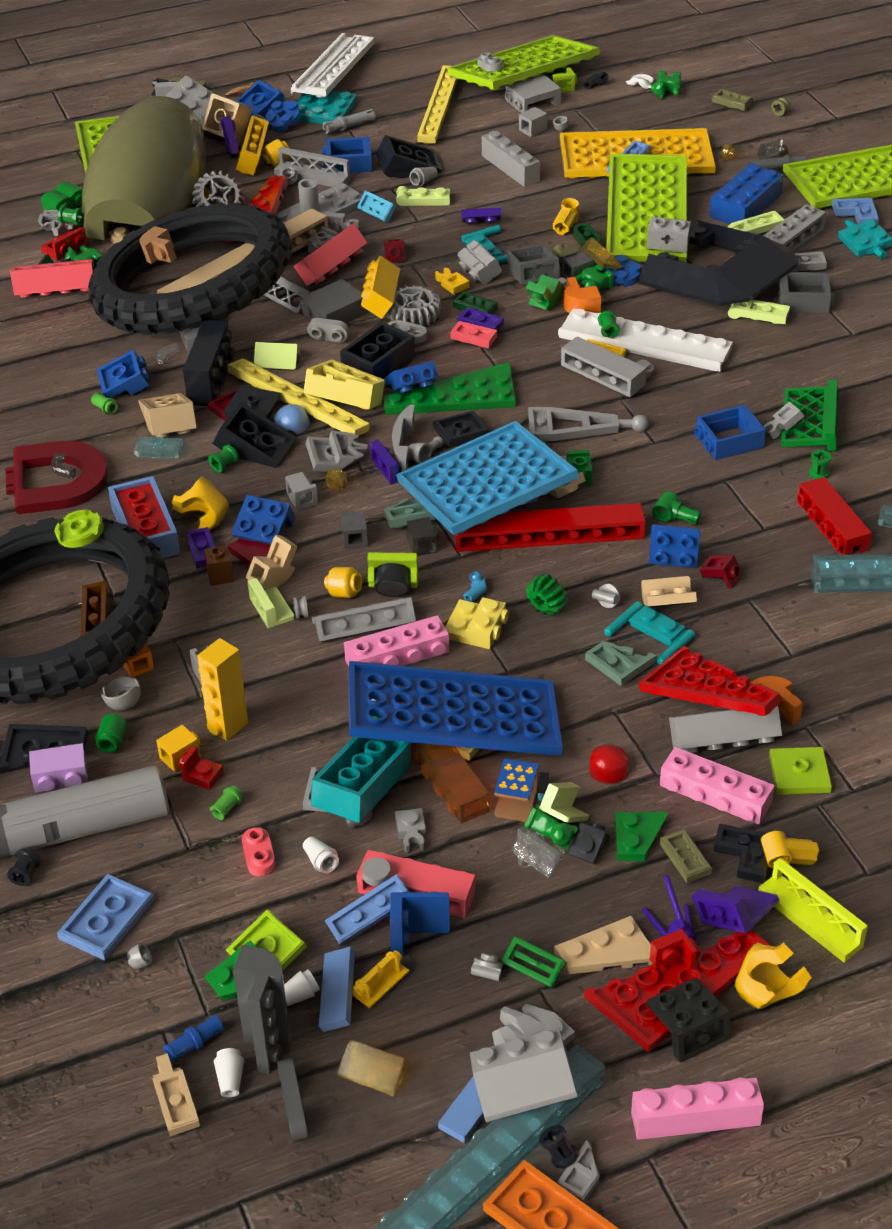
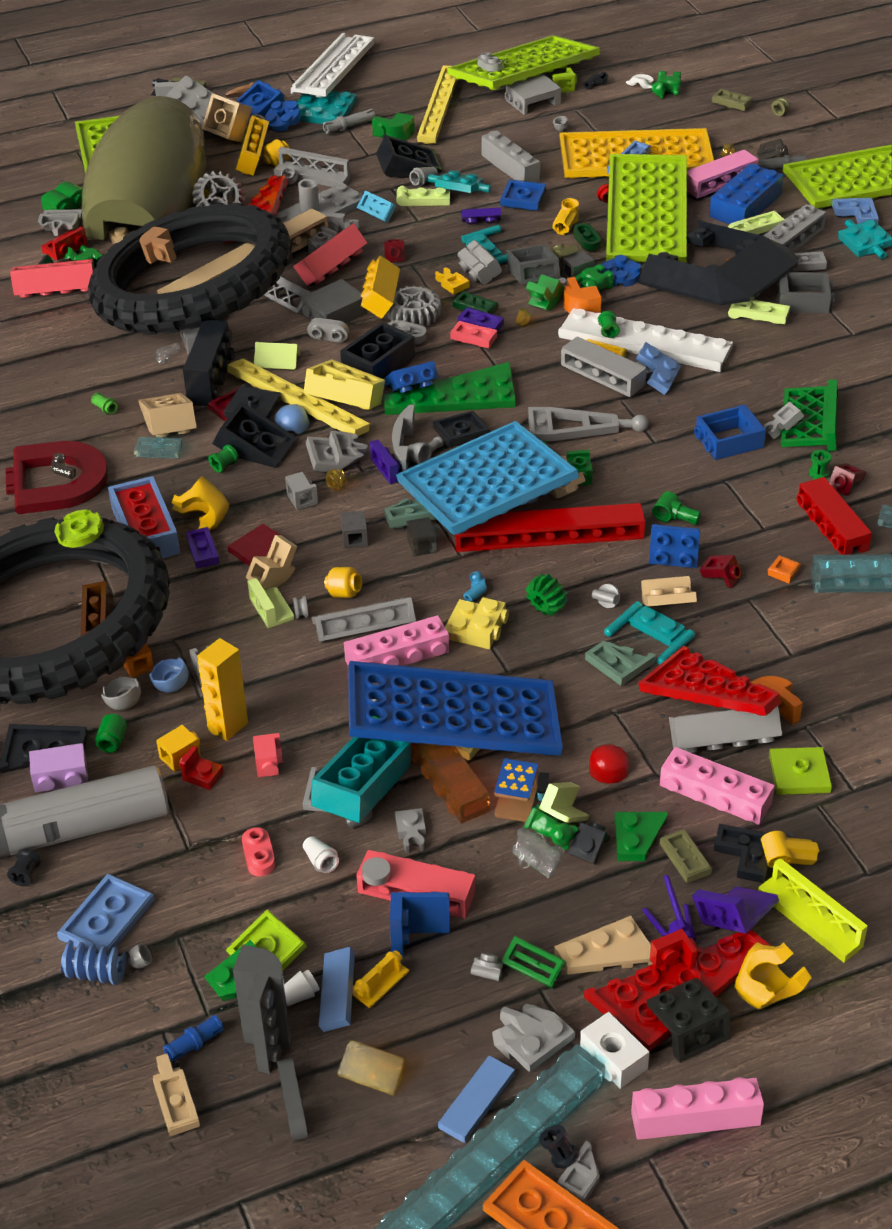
green bush [58,206,83,226] -> none
blue plate [97,349,151,398] -> none
reddish brown brick [204,545,234,586] -> none
bright green pin [210,786,243,820] -> none
white cone [214,1048,244,1097] -> none
dark purple plate [220,116,240,156] -> none
blue bracket [231,495,295,545] -> none
blue window [322,136,372,173] -> none
medium blue tile [325,874,409,946] -> none
piece [367,552,419,597] -> none
light grey slope [470,1028,578,1122] -> none
light grey brick [519,107,547,137] -> none
clear yellow slope [581,238,621,269] -> none
light grey brick [647,217,691,253] -> none
none -> medium blue piece [61,940,127,985]
none -> medium blue hair [149,658,189,693]
none -> coral brick [253,733,283,777]
none -> green brick [372,113,415,141]
none -> teal plate [428,170,491,193]
none -> blue plate [500,179,546,210]
none -> clear yellow plate [515,308,531,328]
none -> white brick [580,1012,649,1089]
none -> red plate [597,184,609,202]
none -> medium blue plate [635,342,681,395]
none -> bright pink brick [687,150,759,198]
none -> orange tile [768,555,801,583]
none -> dark red bracket [829,463,866,495]

